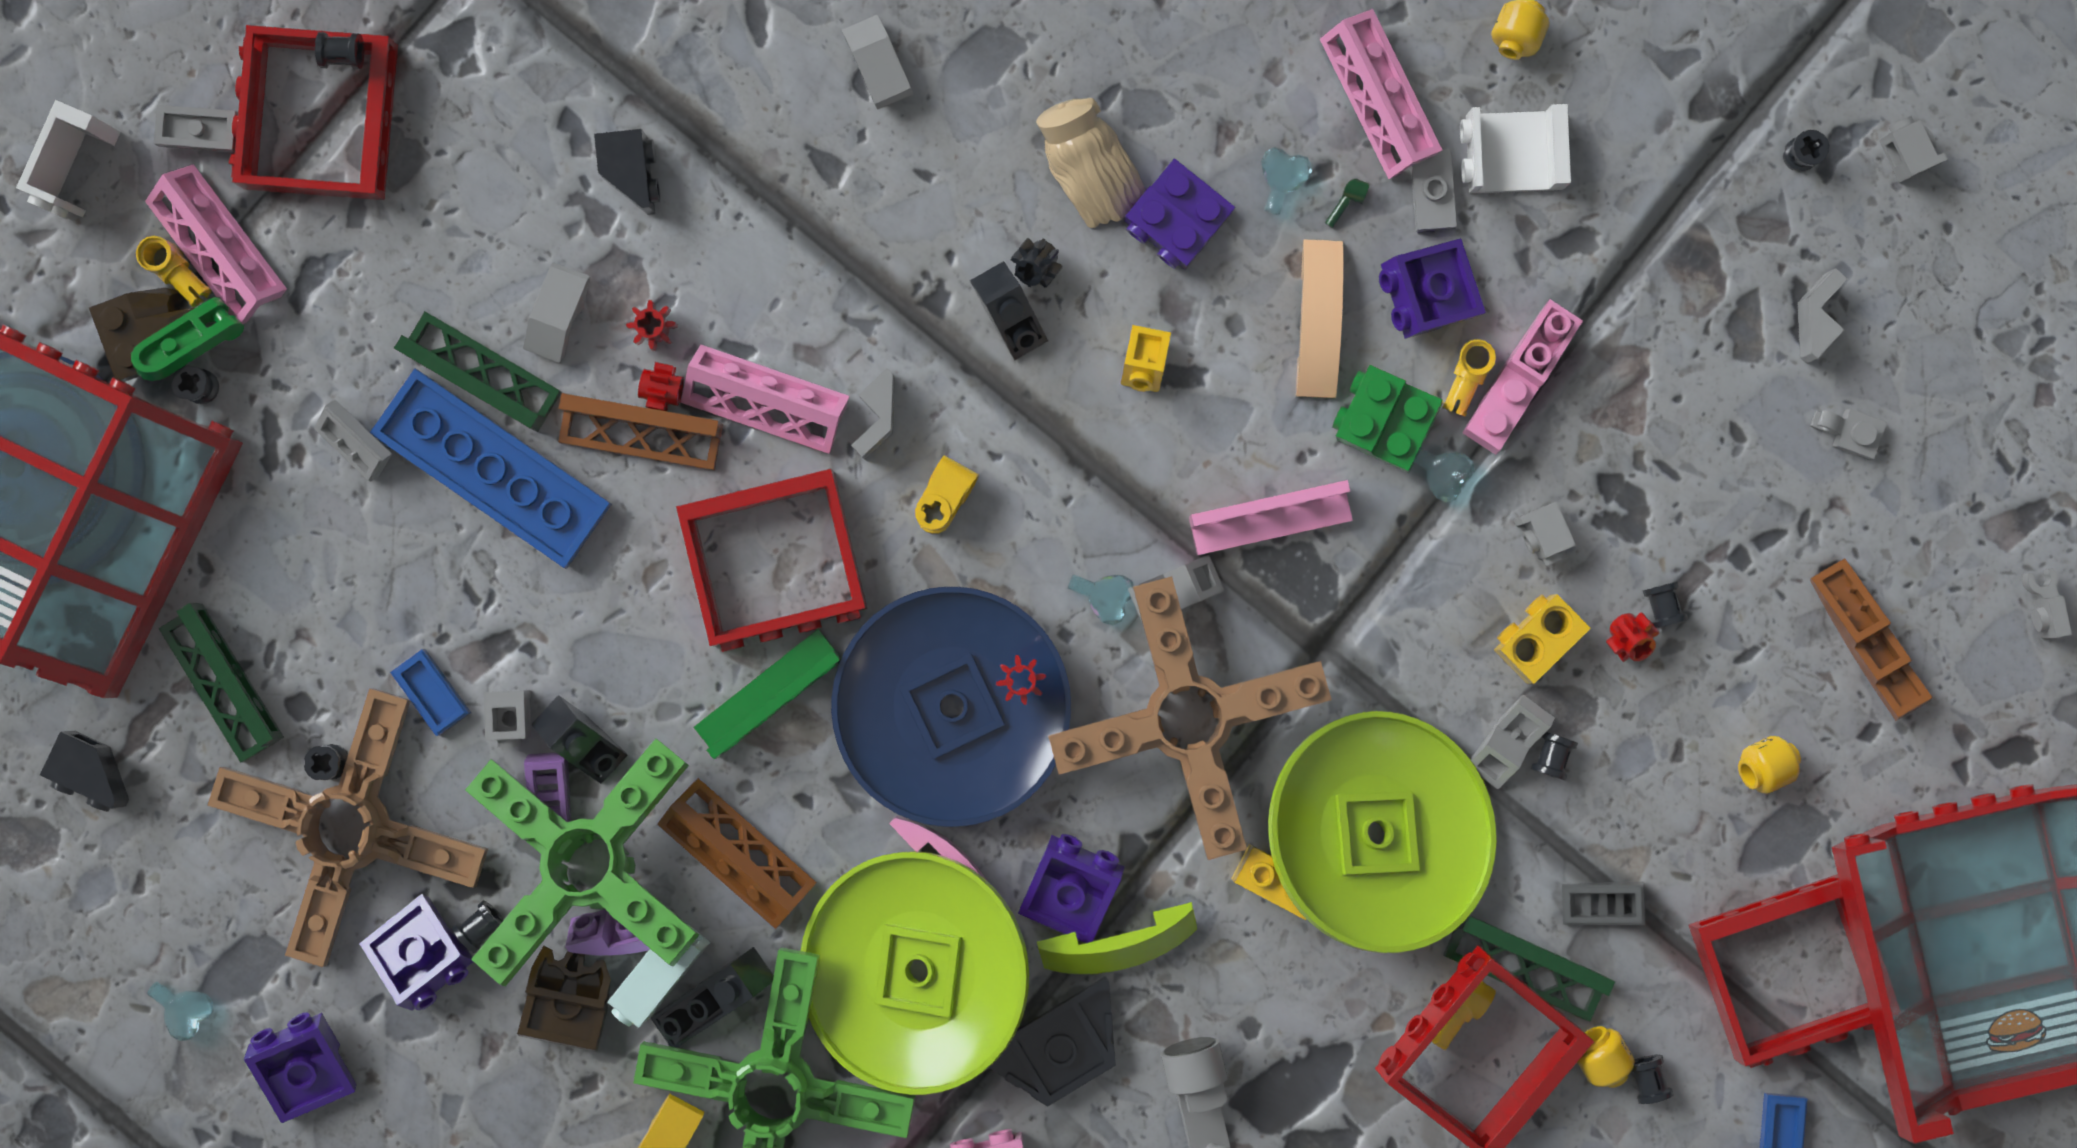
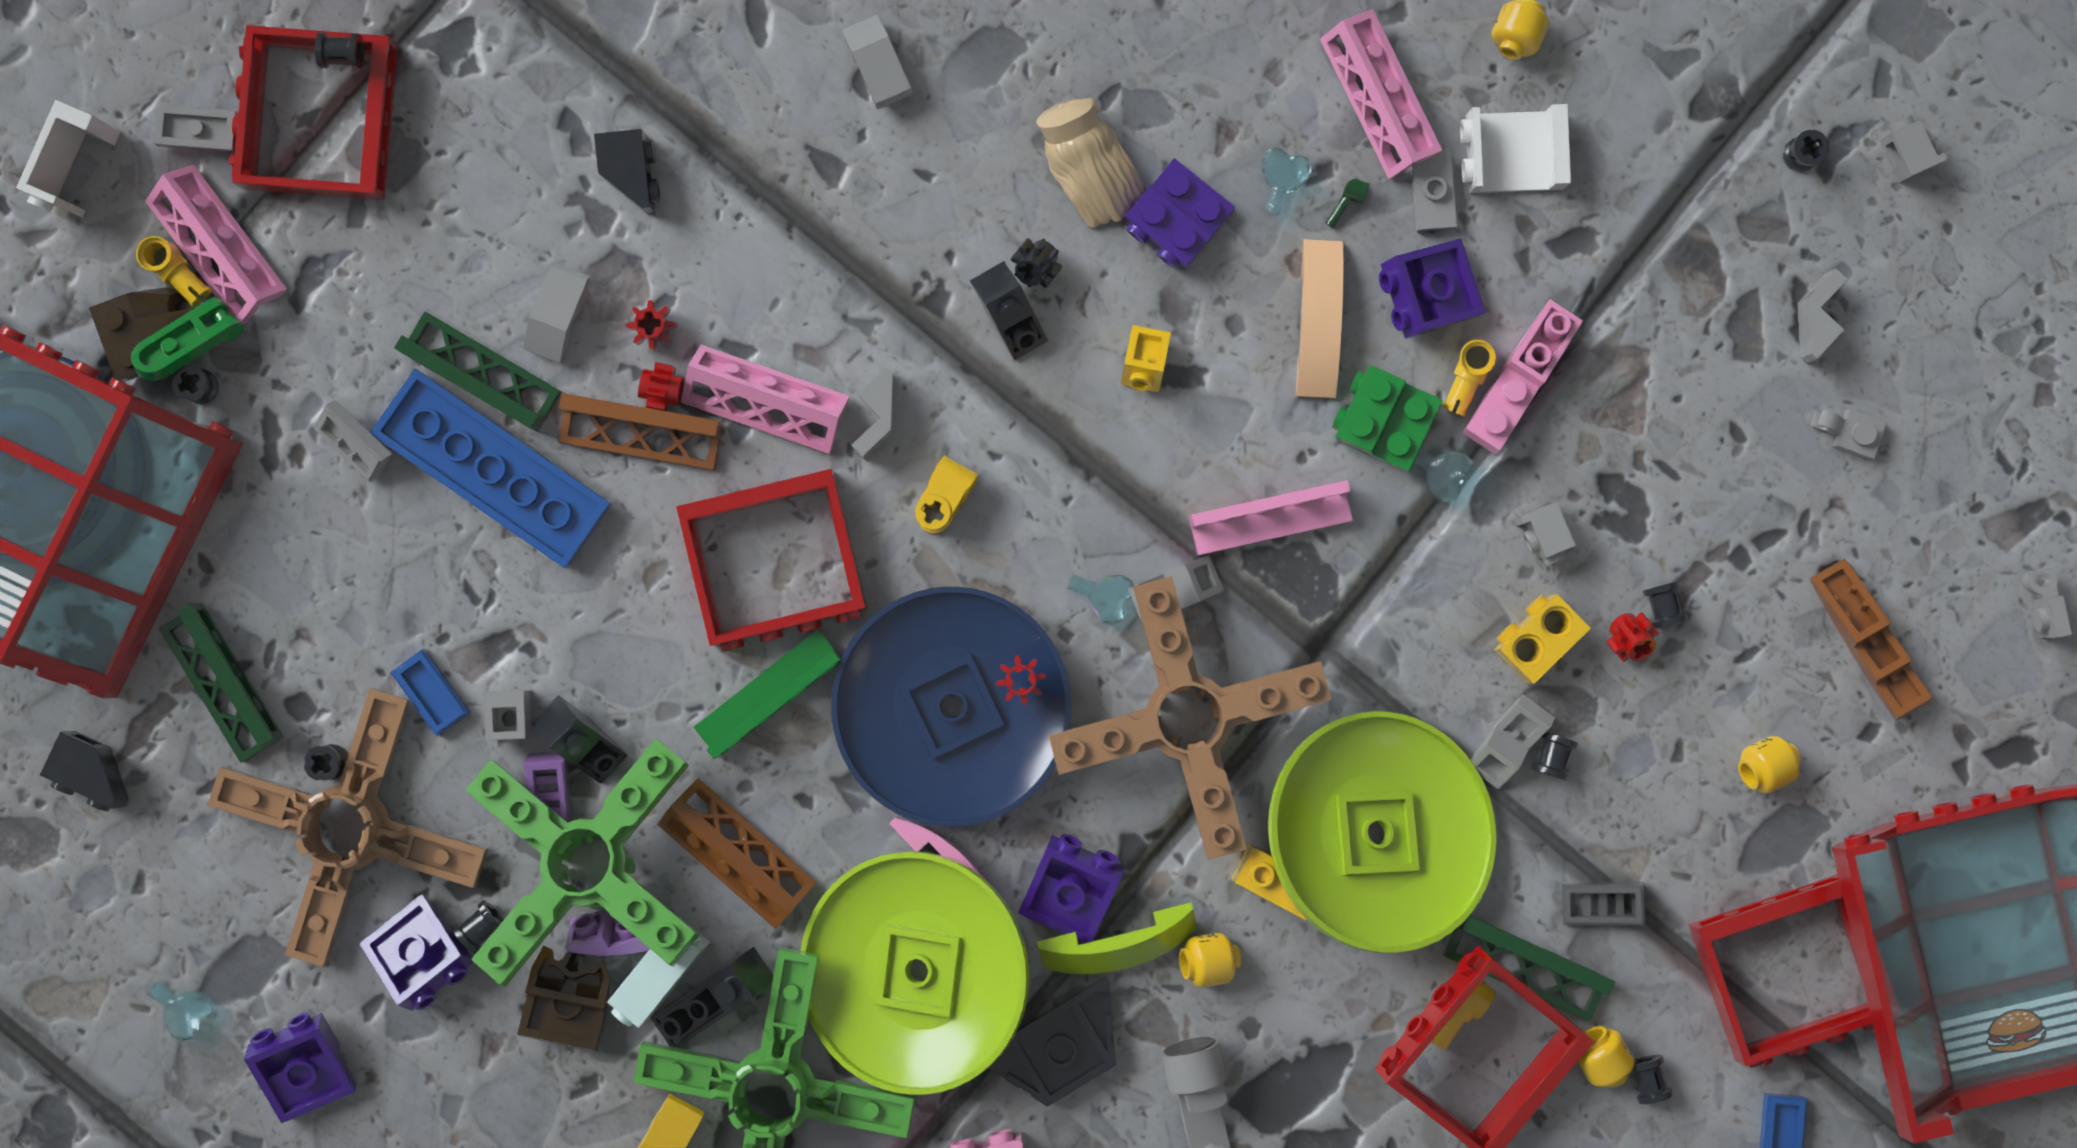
none -> yellow head [1179,933,1241,988]

